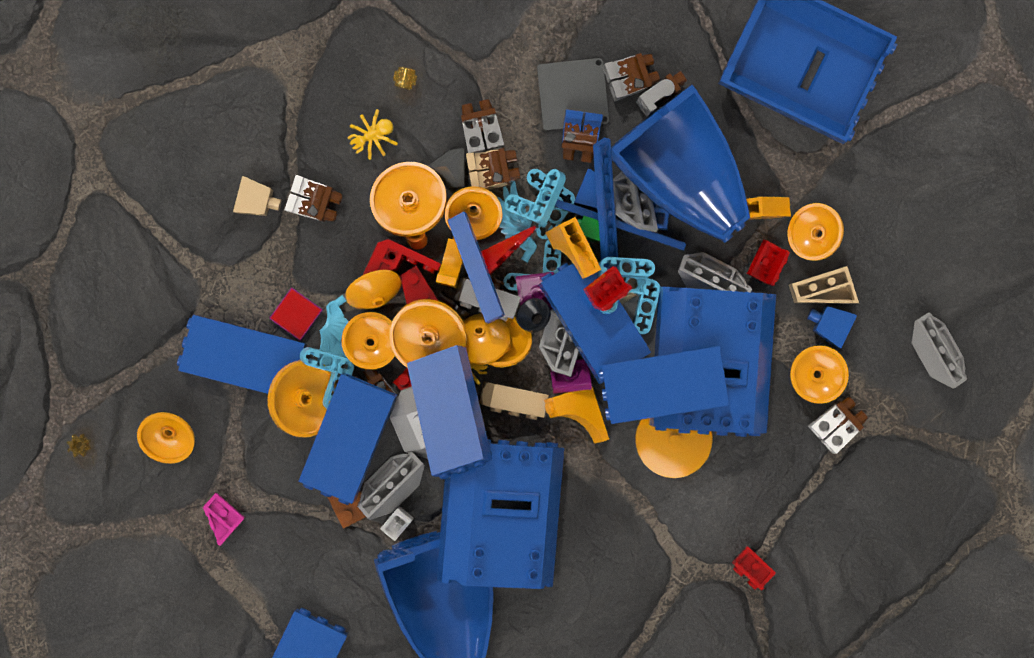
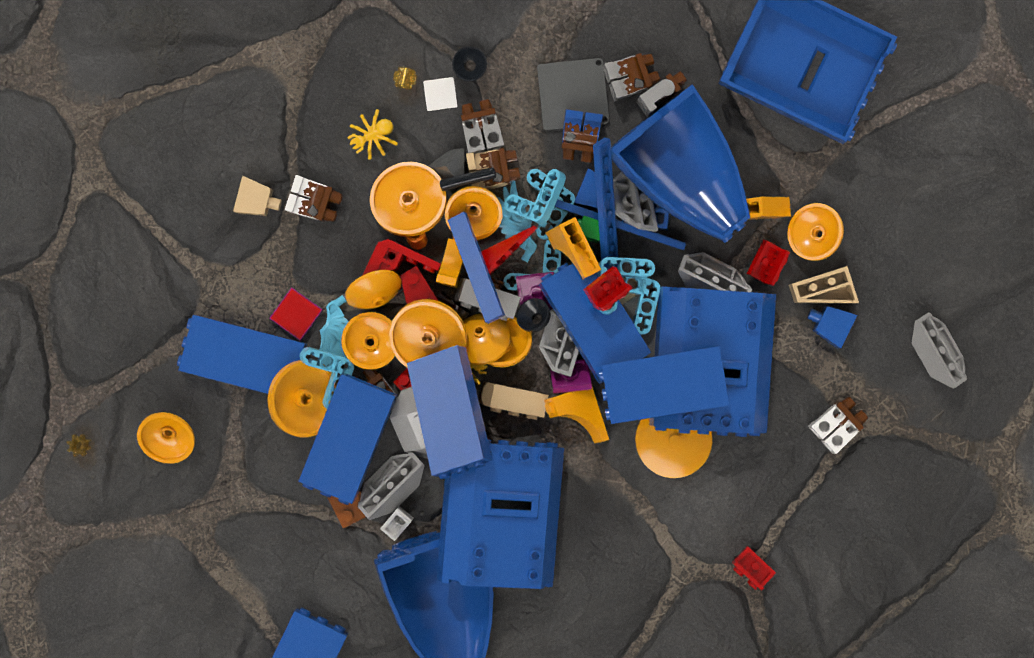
dark pink wing [203,493,245,546] -> none
light orange dish [790,346,849,403] -> none
none -> white sticker [423,77,457,111]
none -> black axle [440,167,496,191]
none -> black piece [452,46,487,82]

